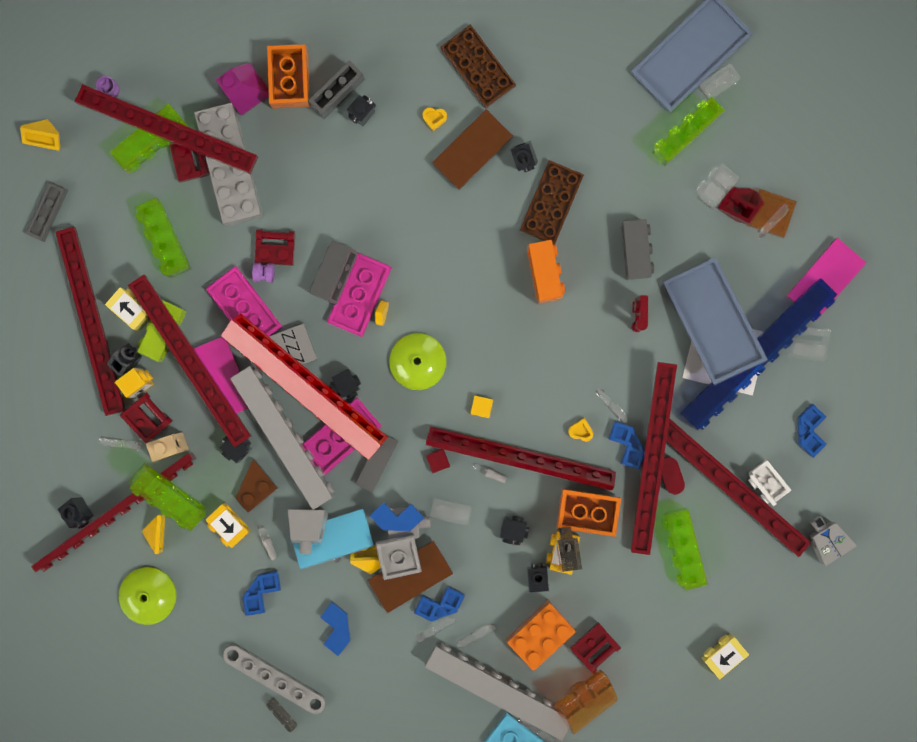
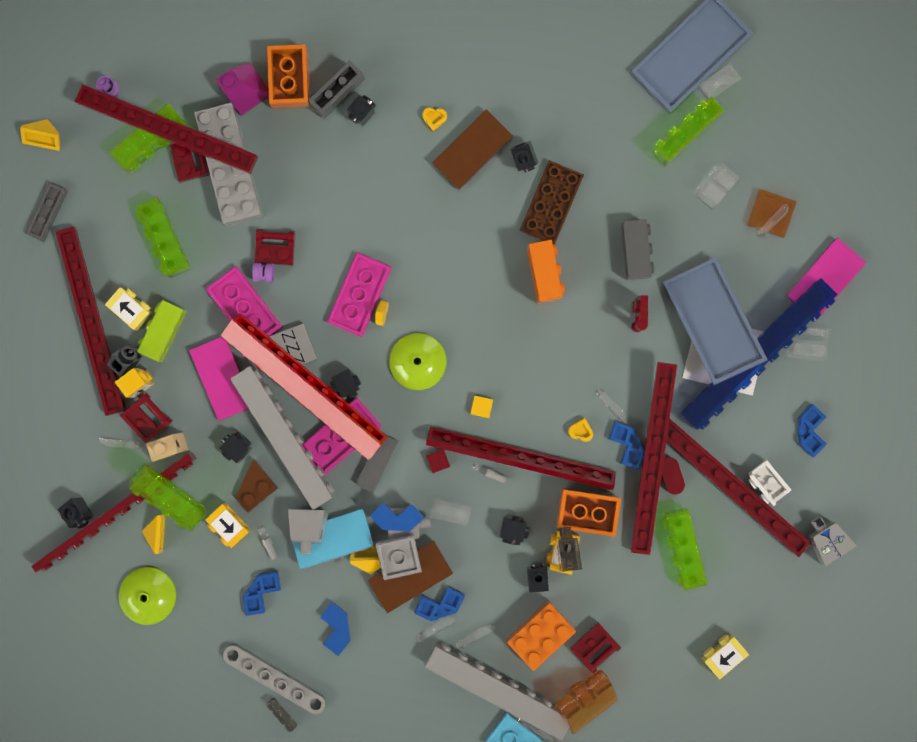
dark red plate [128,275,252,447] -> none
dark grey brick [310,241,359,305] -> none
reddish brown tile [440,24,516,109] -> none
dark red slope [718,187,764,225] -> none

